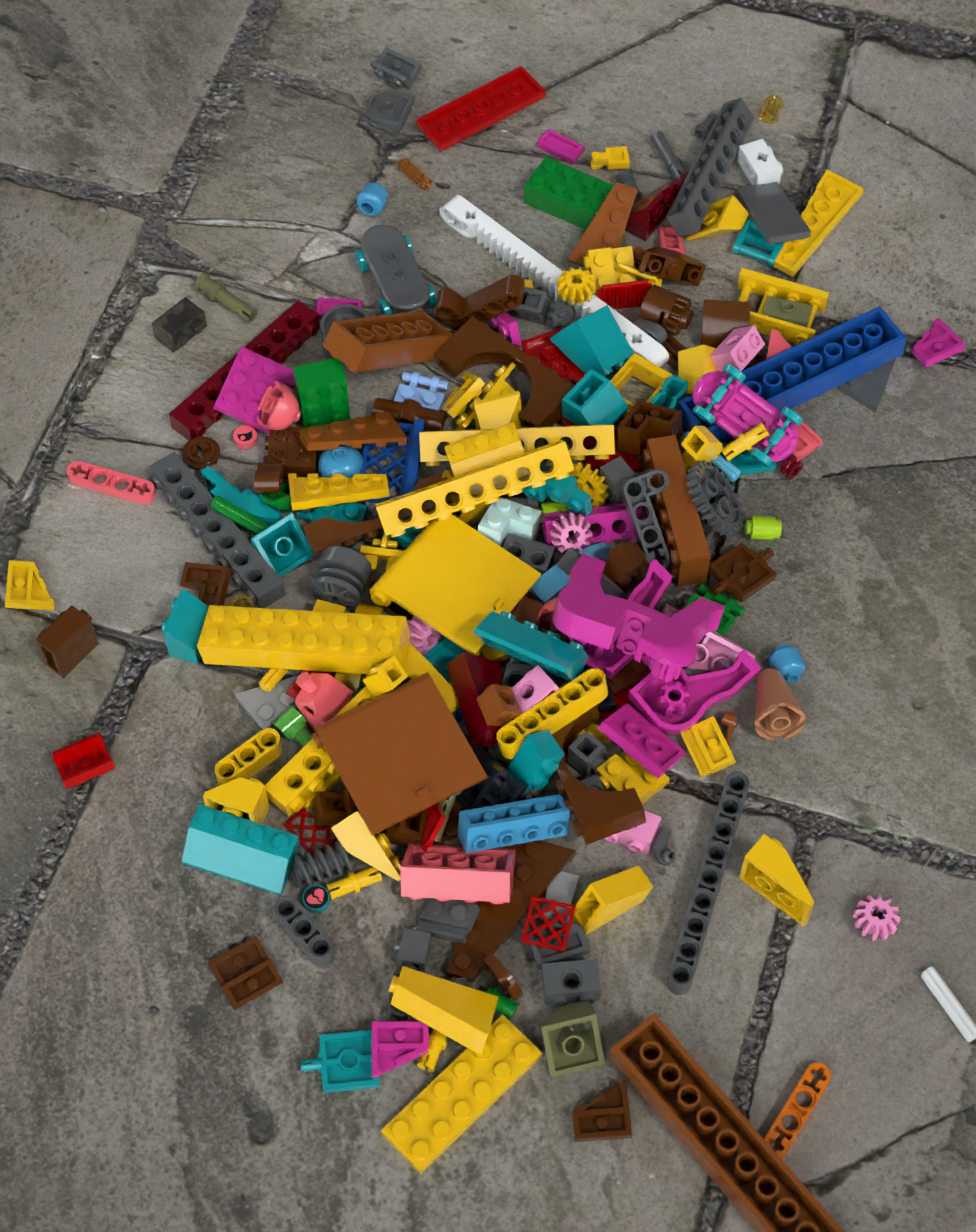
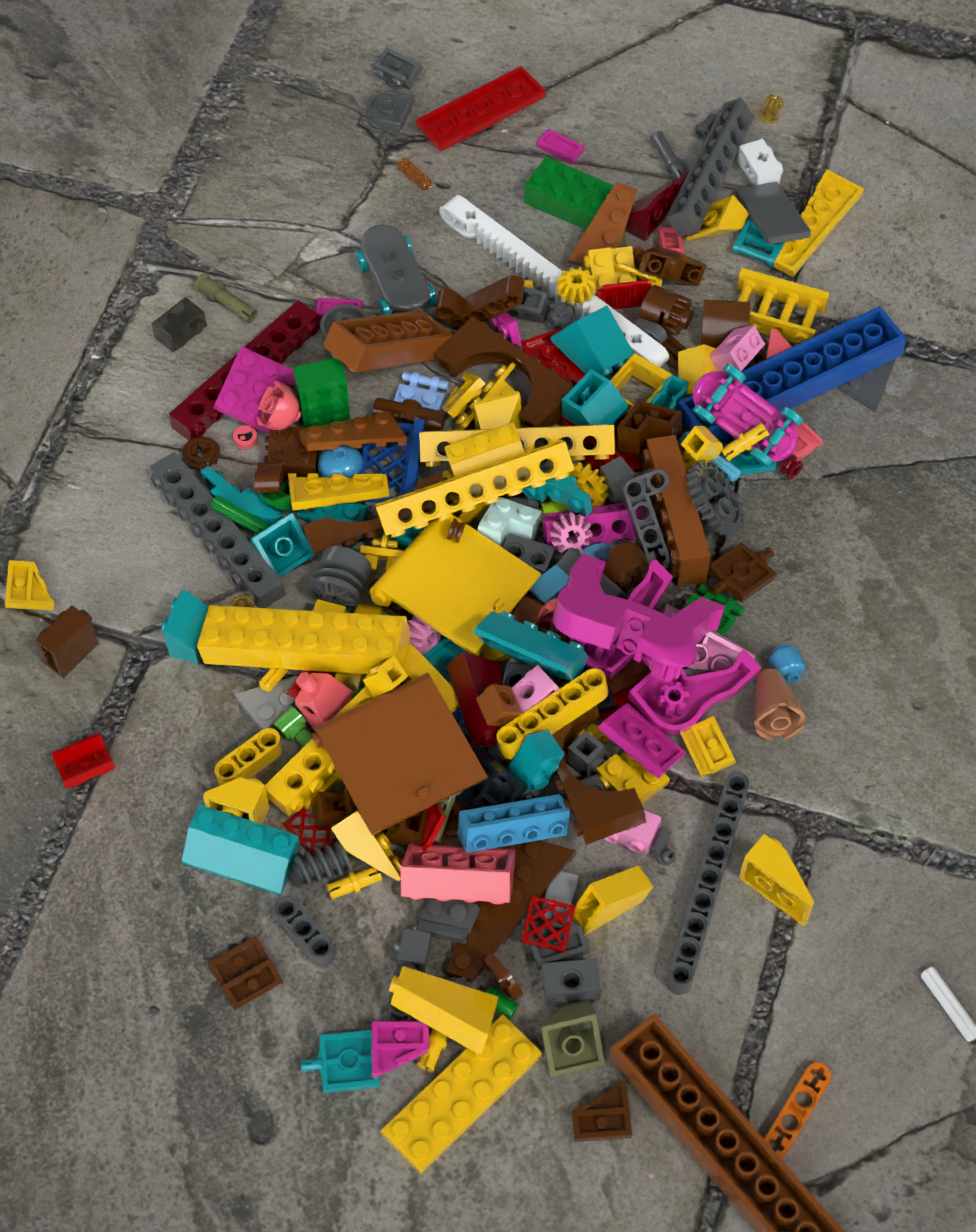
coral beam [66,461,156,504] -> none
reddish brown plate [180,562,232,606] -> none
tile [302,885,330,913] -> none
dark azure head [357,183,389,216] -> none
yellow plate [590,146,630,170] -> none
dark grey pin [615,169,643,203] -> none
dark orange hand [721,711,738,746] -> none
lime brick [745,515,782,541] -> none
olive plate [762,296,813,327] -> none
bright pink gear [853,894,901,941] -> none
dark pink wing [912,318,965,368] -> none
none -> reddish brown bush [447,518,466,543]

